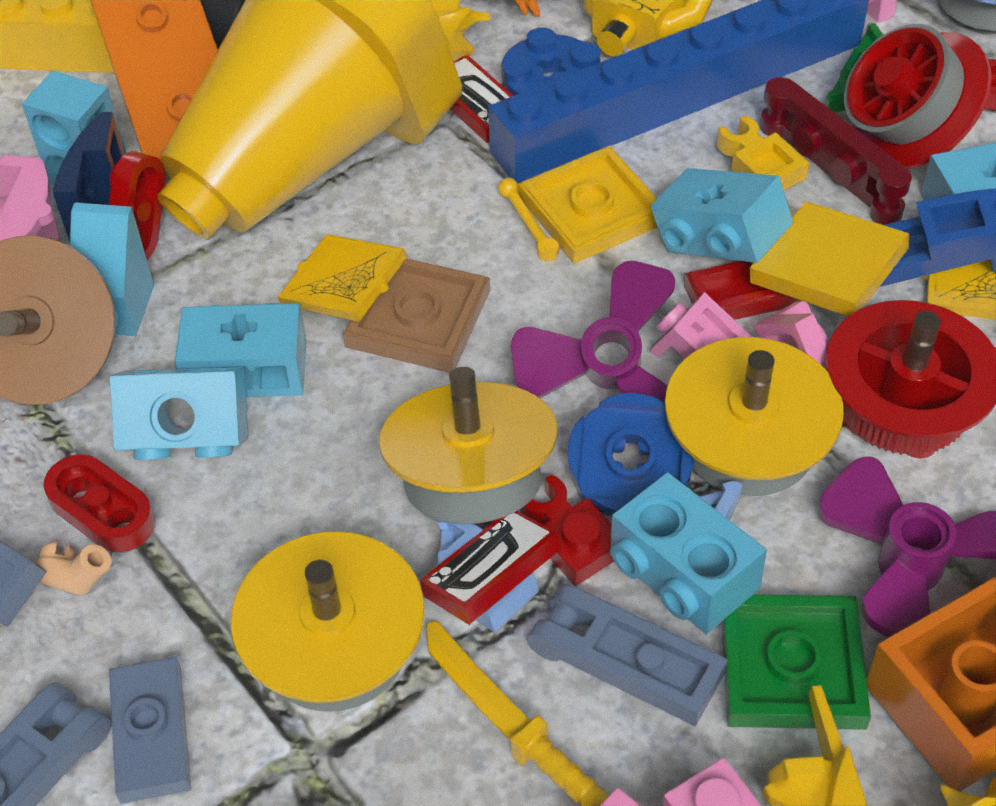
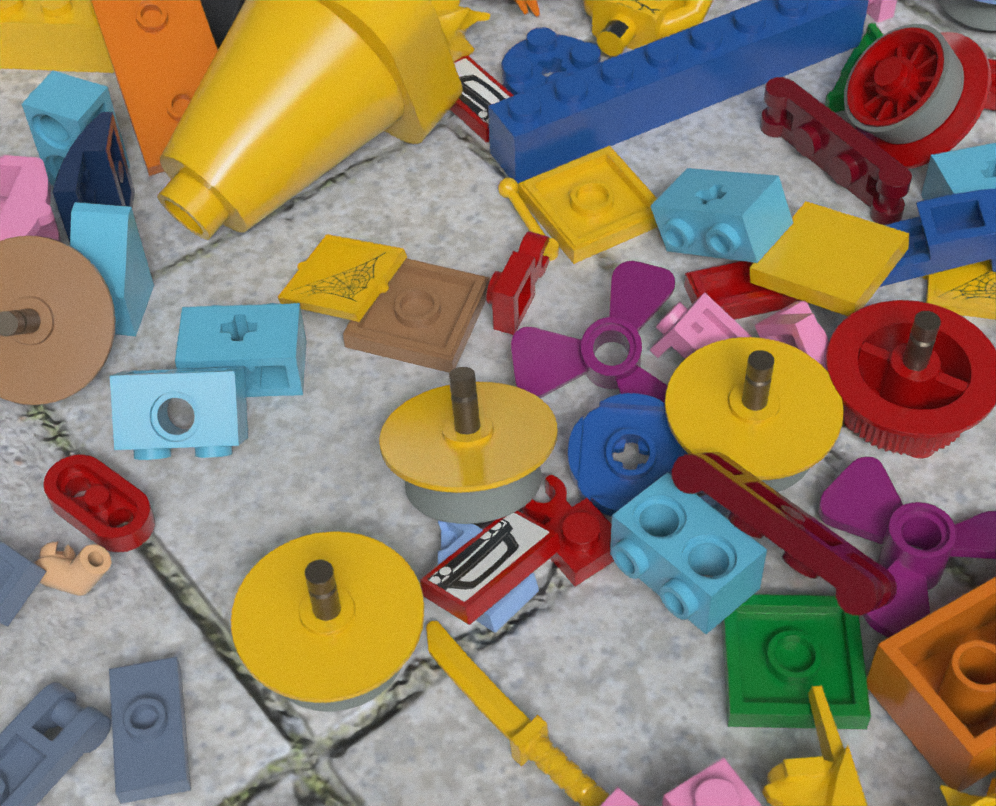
red plate [109,151,165,260] -> none
sand blue plate [526,584,728,727] -> none
yellow plate [716,115,810,191] -> none
none -> red plate [486,231,549,335]
none -> dark red plate [672,452,897,616]

